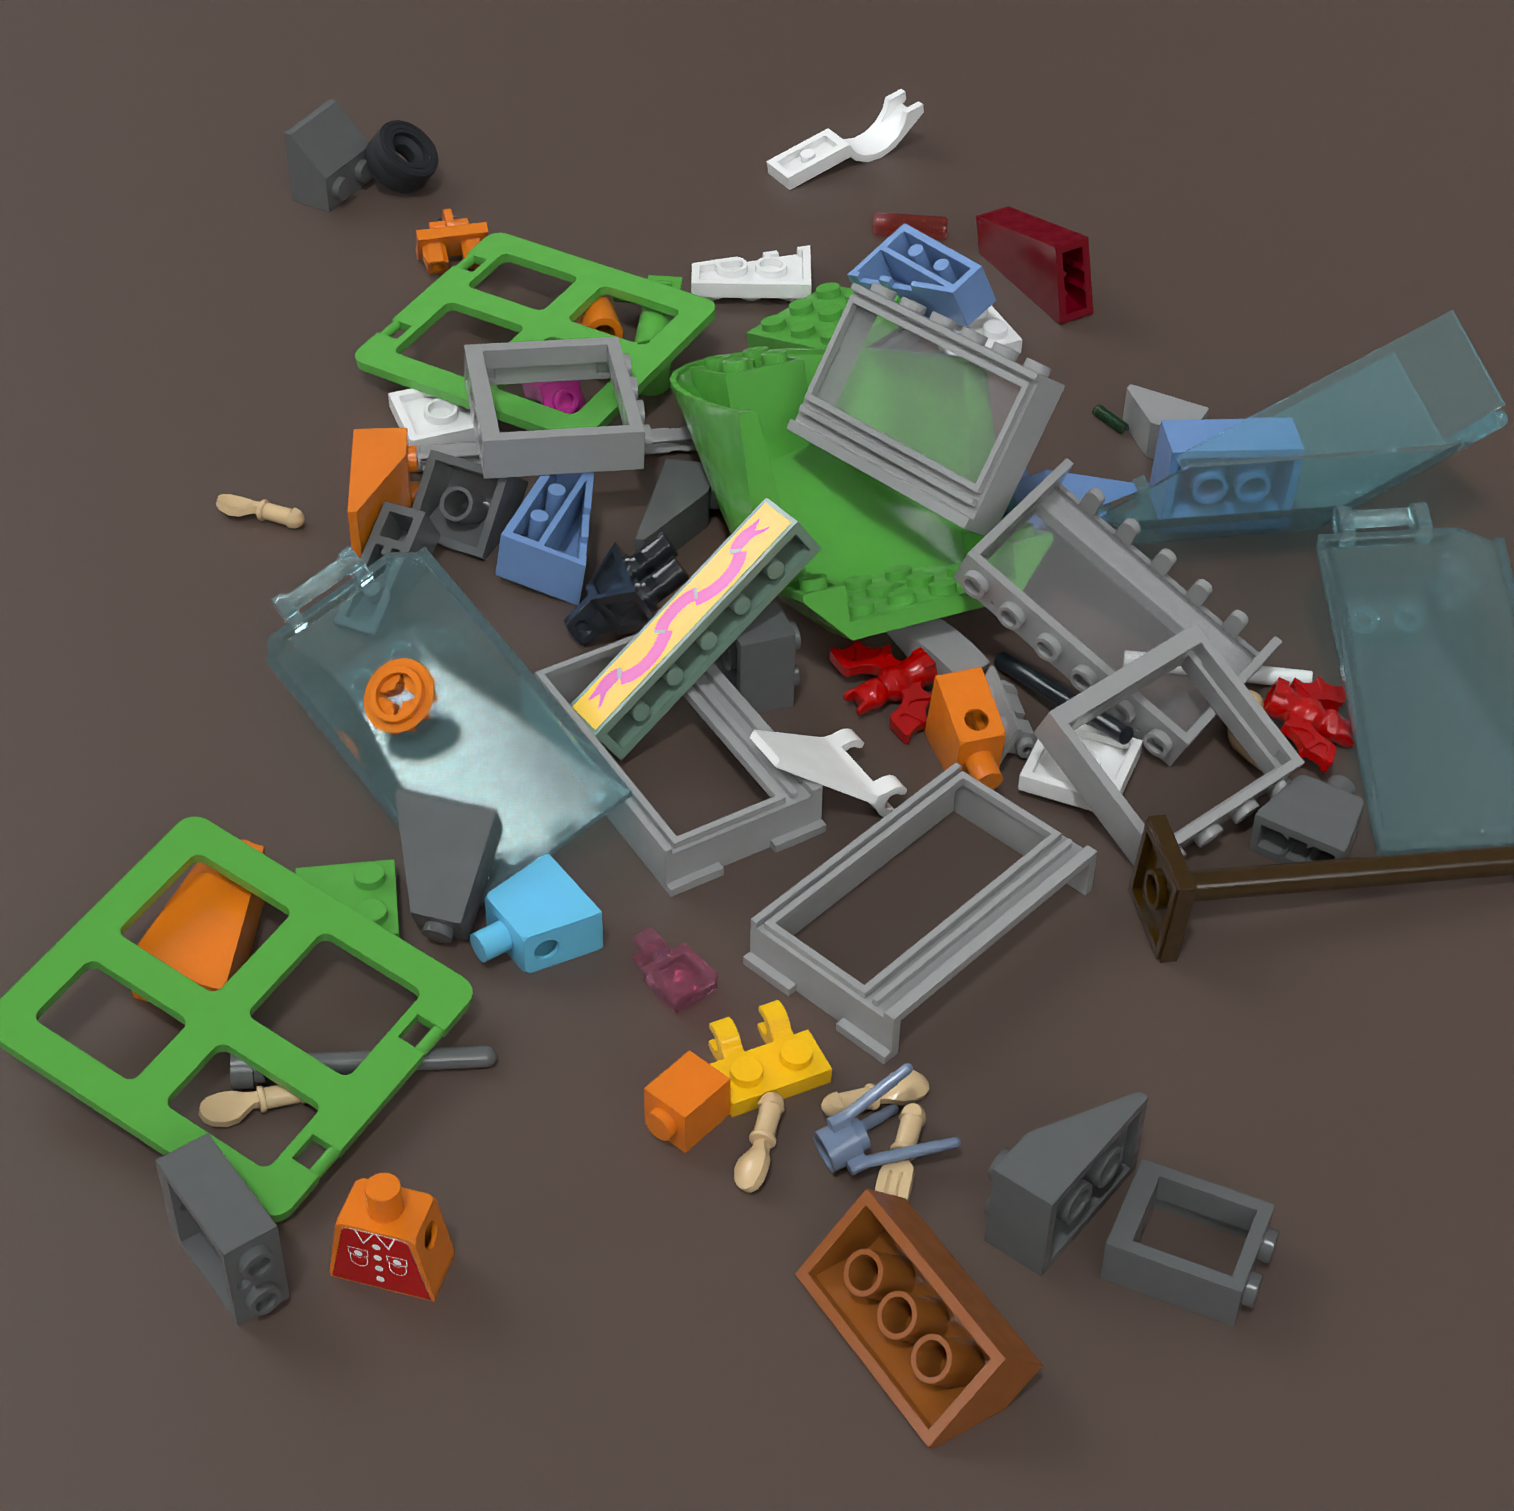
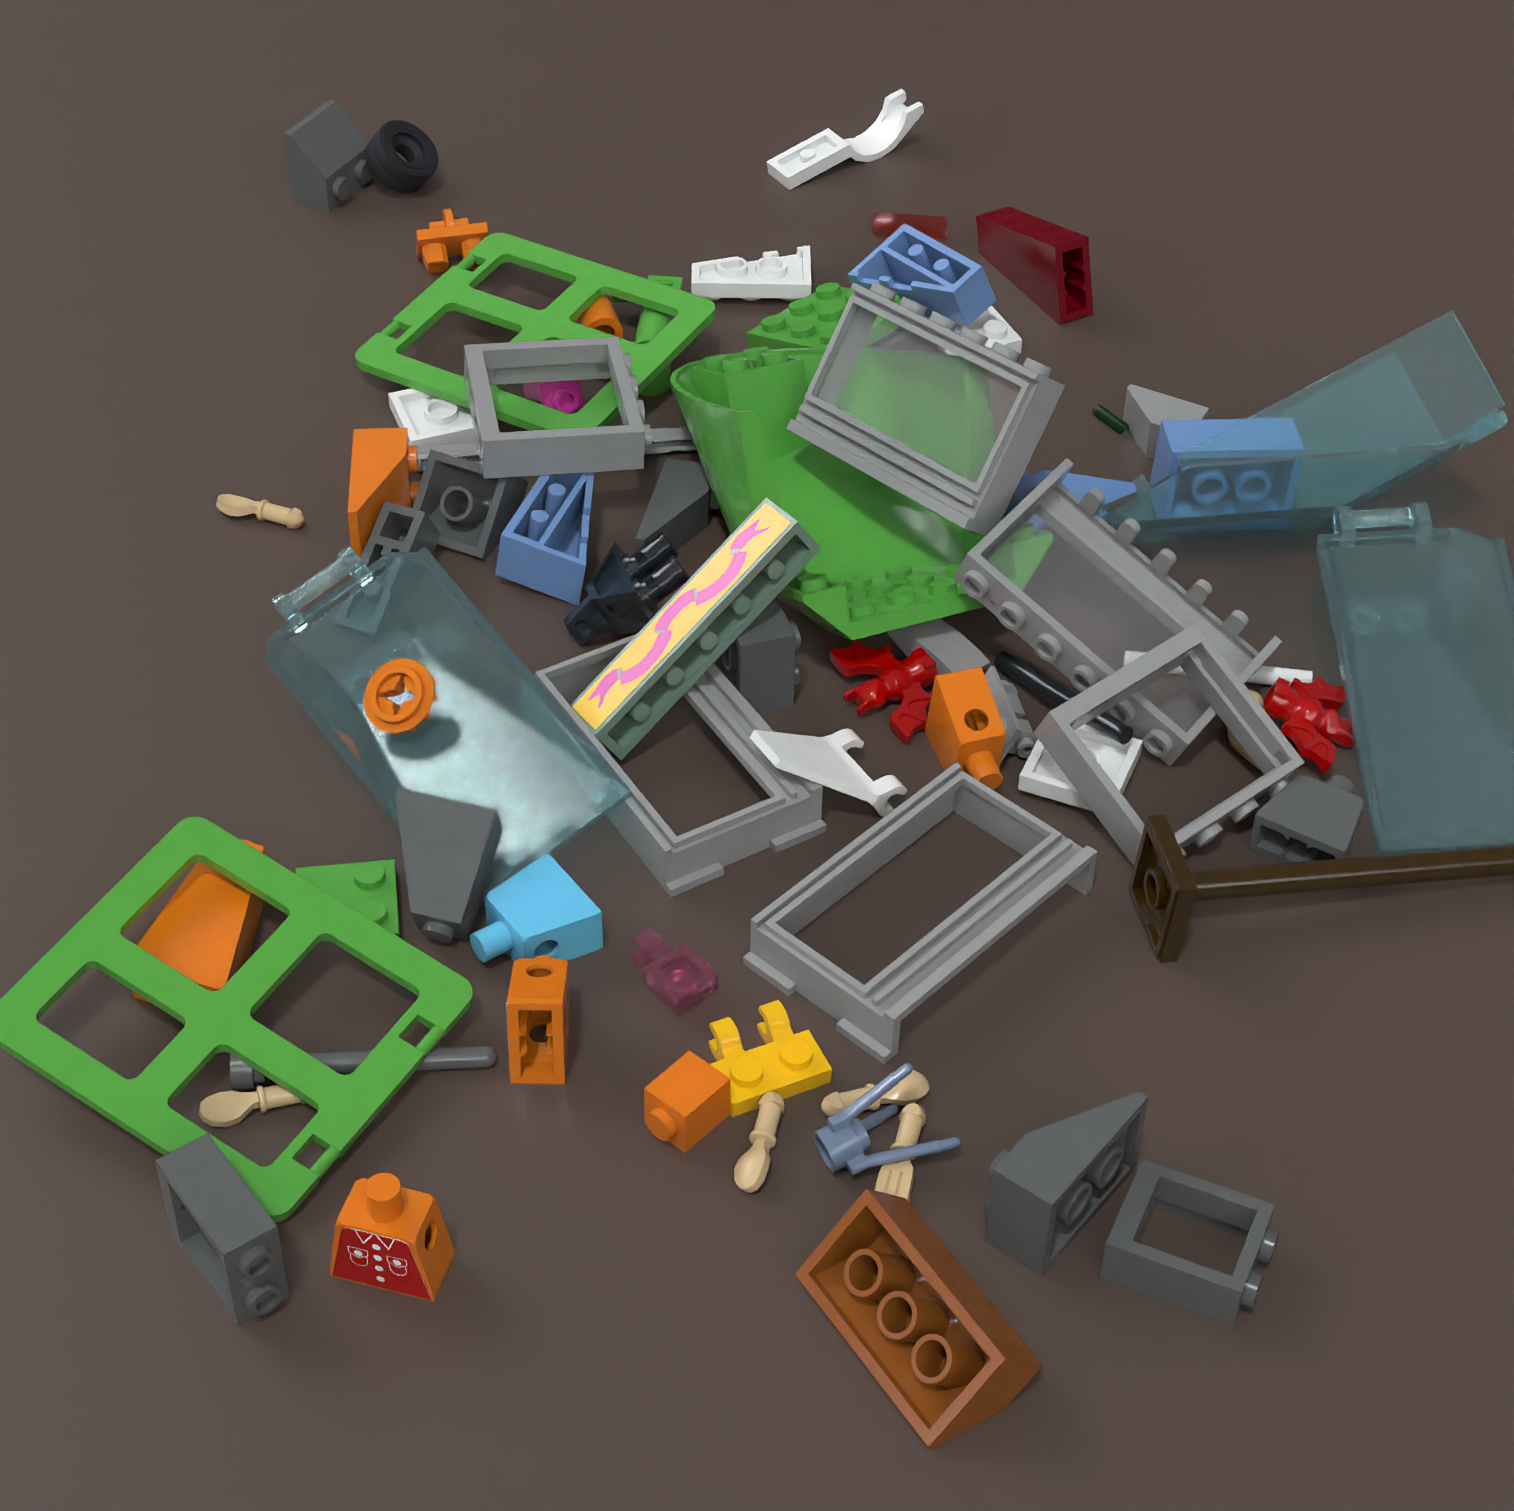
none -> orange torso [506,955,570,1084]

